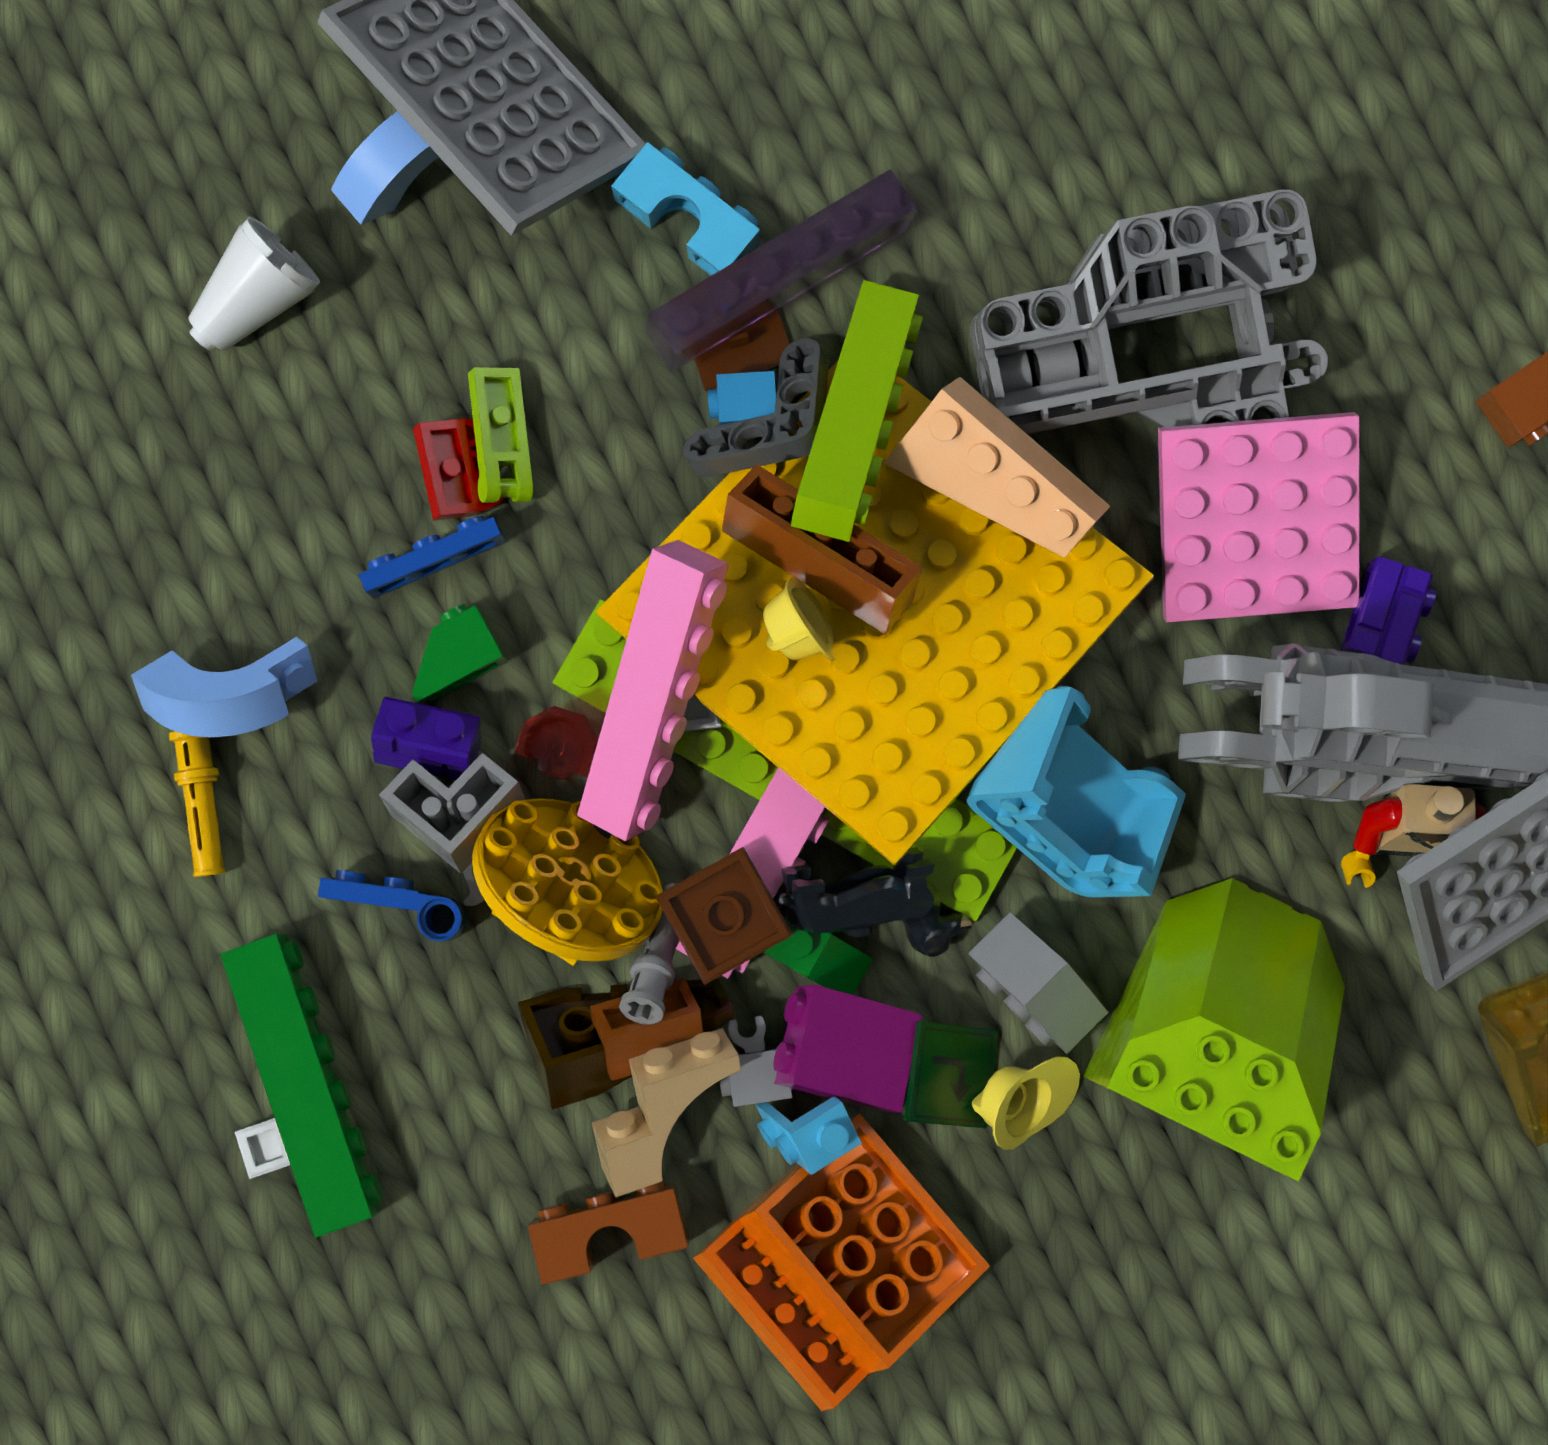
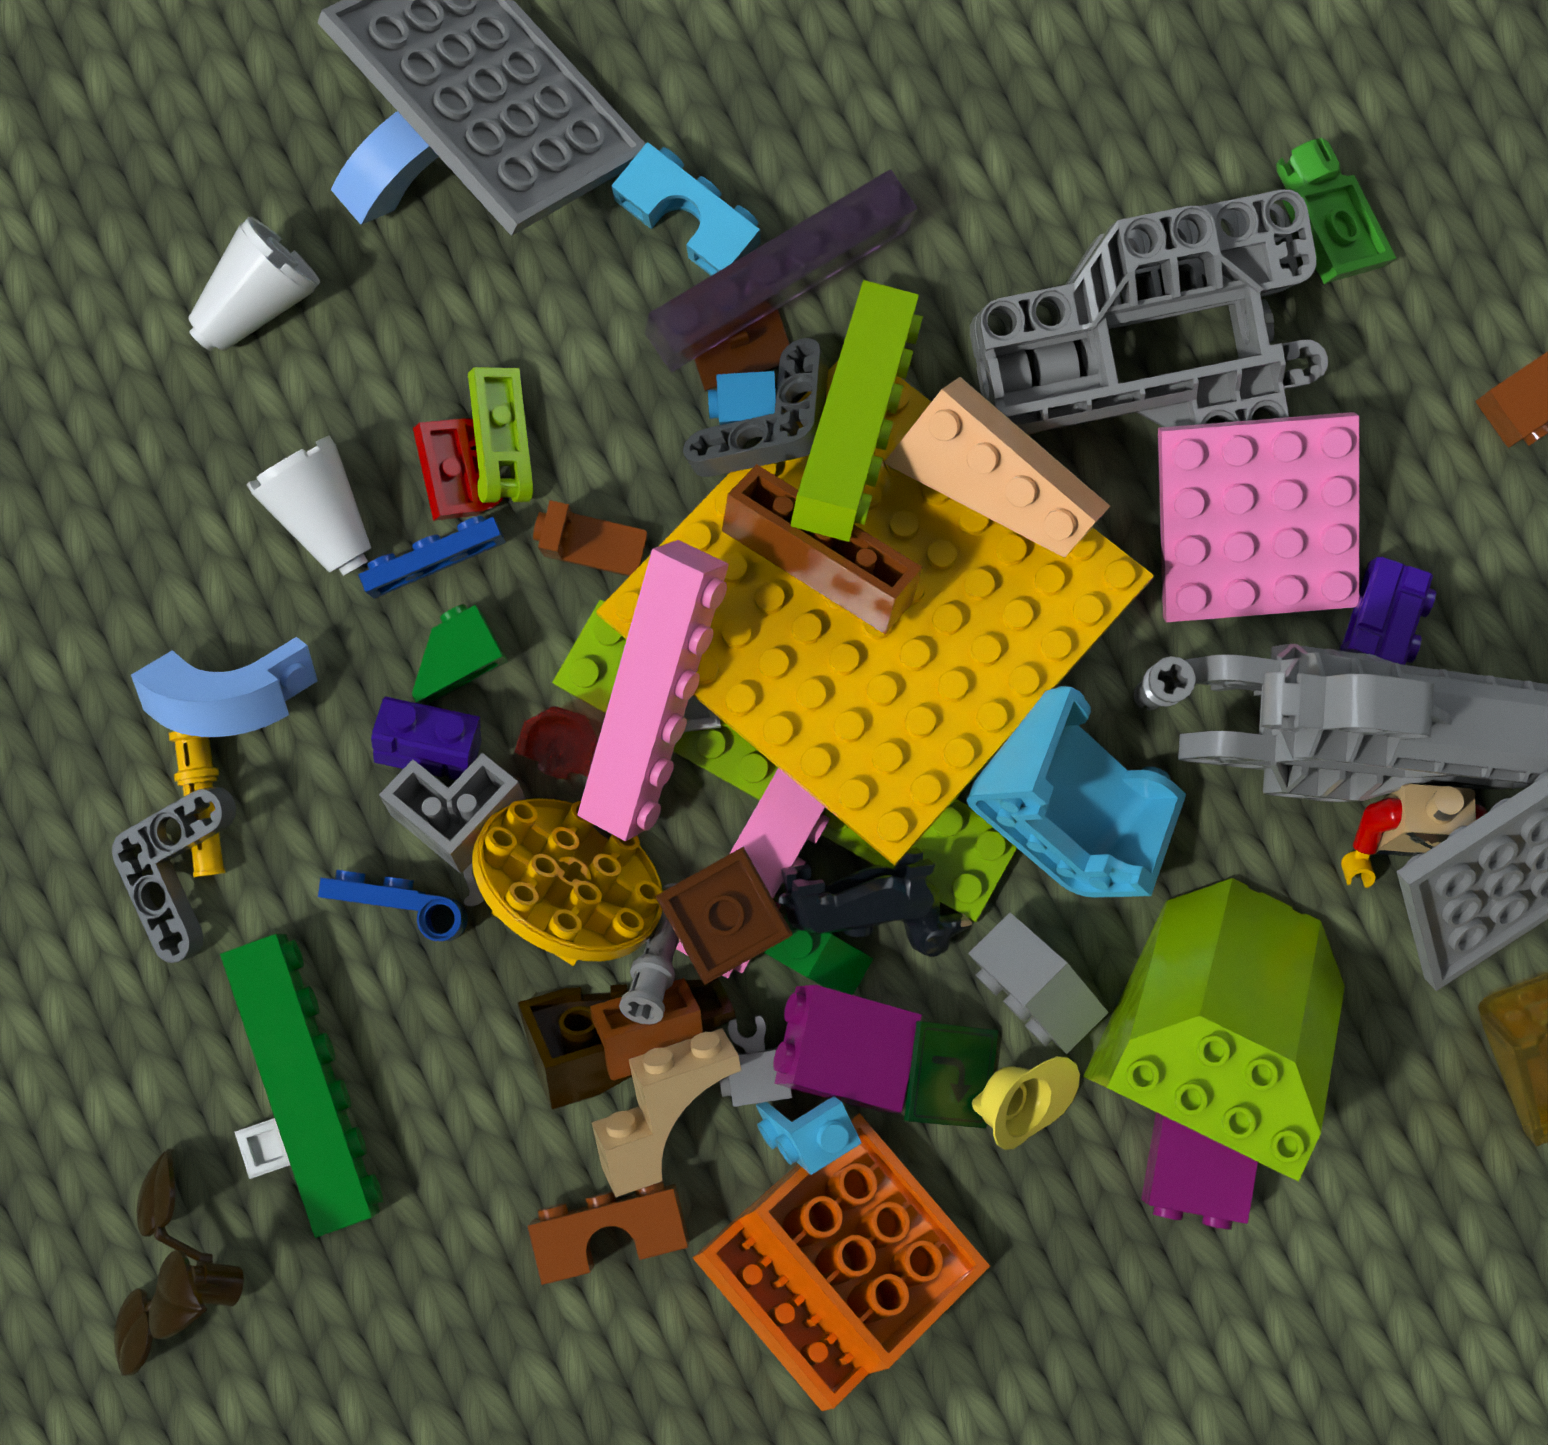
light yellow piece [763,577,835,662] -> none
none -> dark grey beam [112,786,236,963]
none -> dark brown plant [114,1148,244,1376]
none -> white cone [246,436,371,576]
none -> dark orange bracket [533,500,648,576]
none -> light grey pin [1133,656,1196,711]
none -> magenta brick [1141,1112,1258,1230]
none -> bright green plate [1276,138,1396,284]

